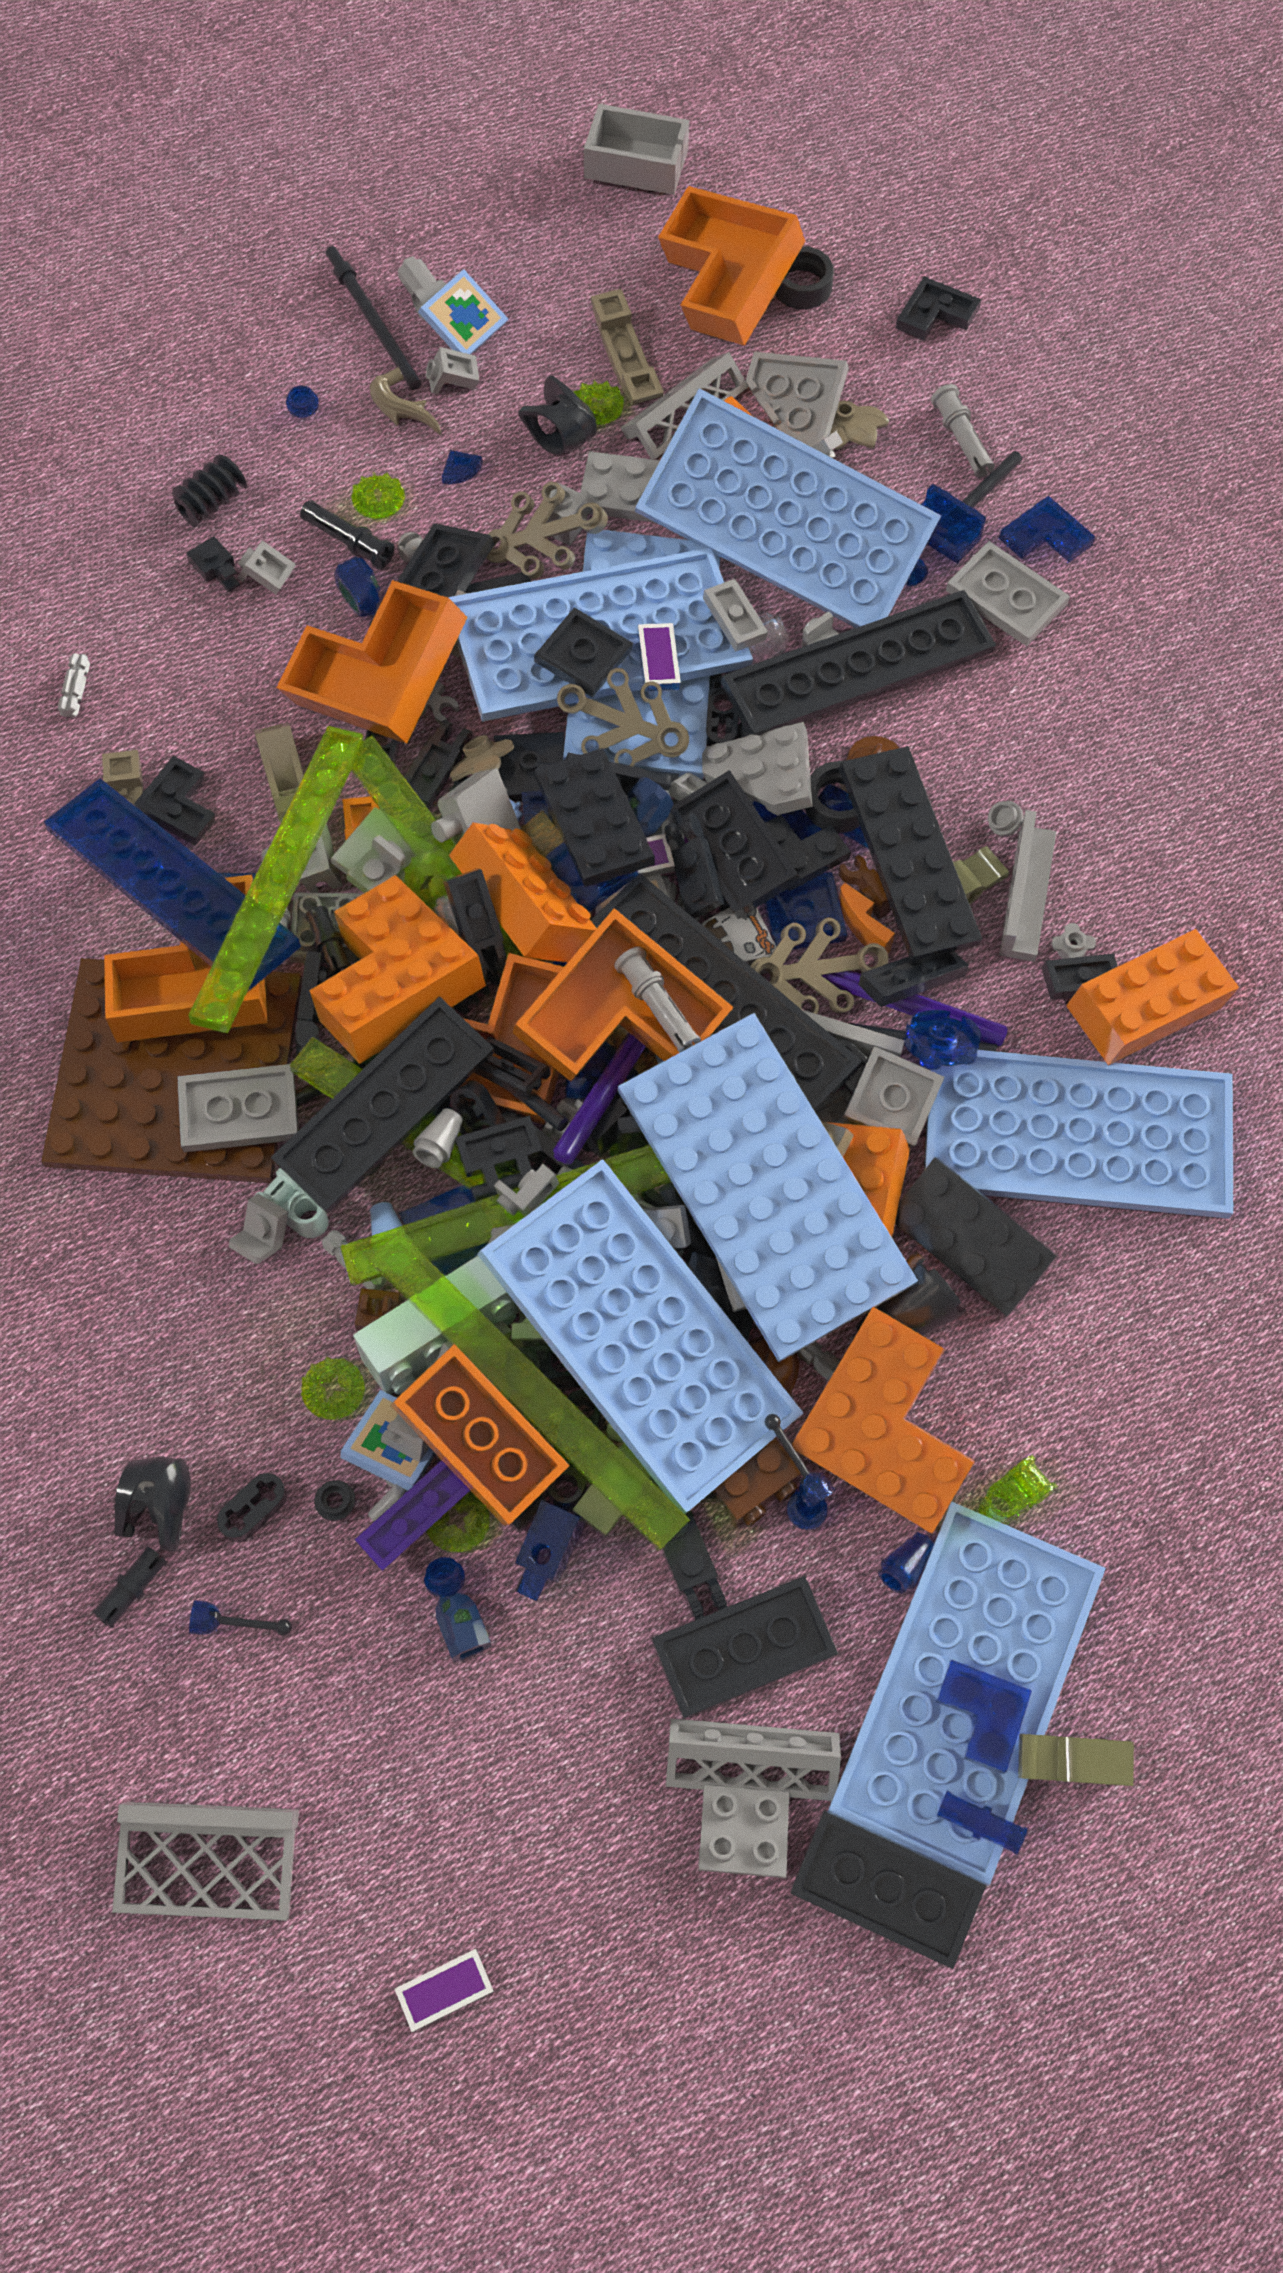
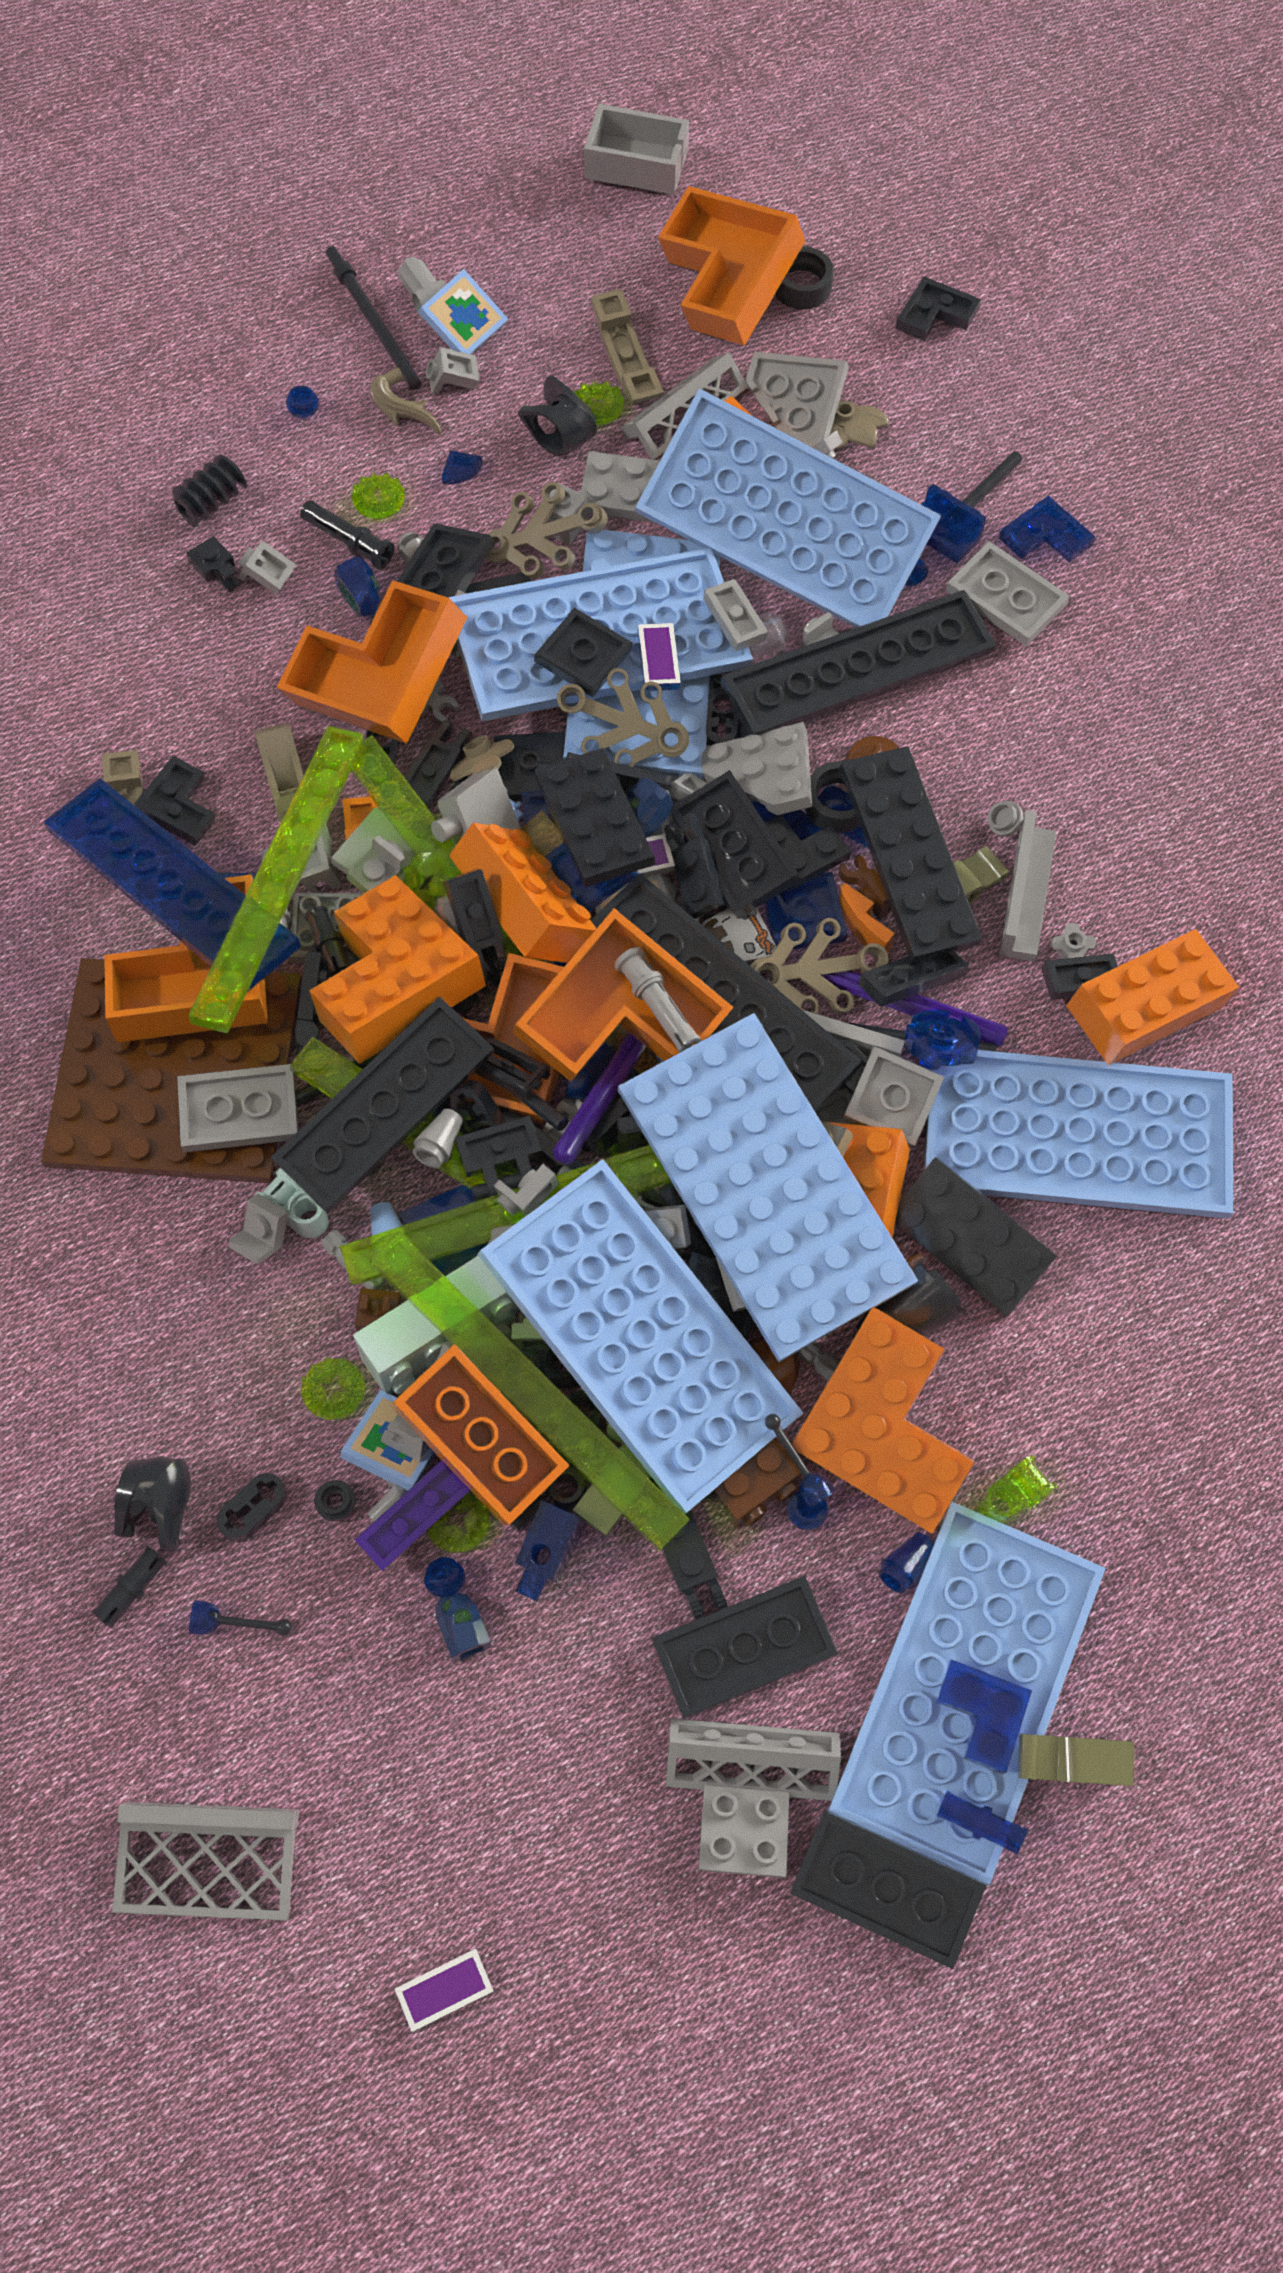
light grey axle [58,653,90,718] -> none
light grey pin [931,384,995,478] -> none

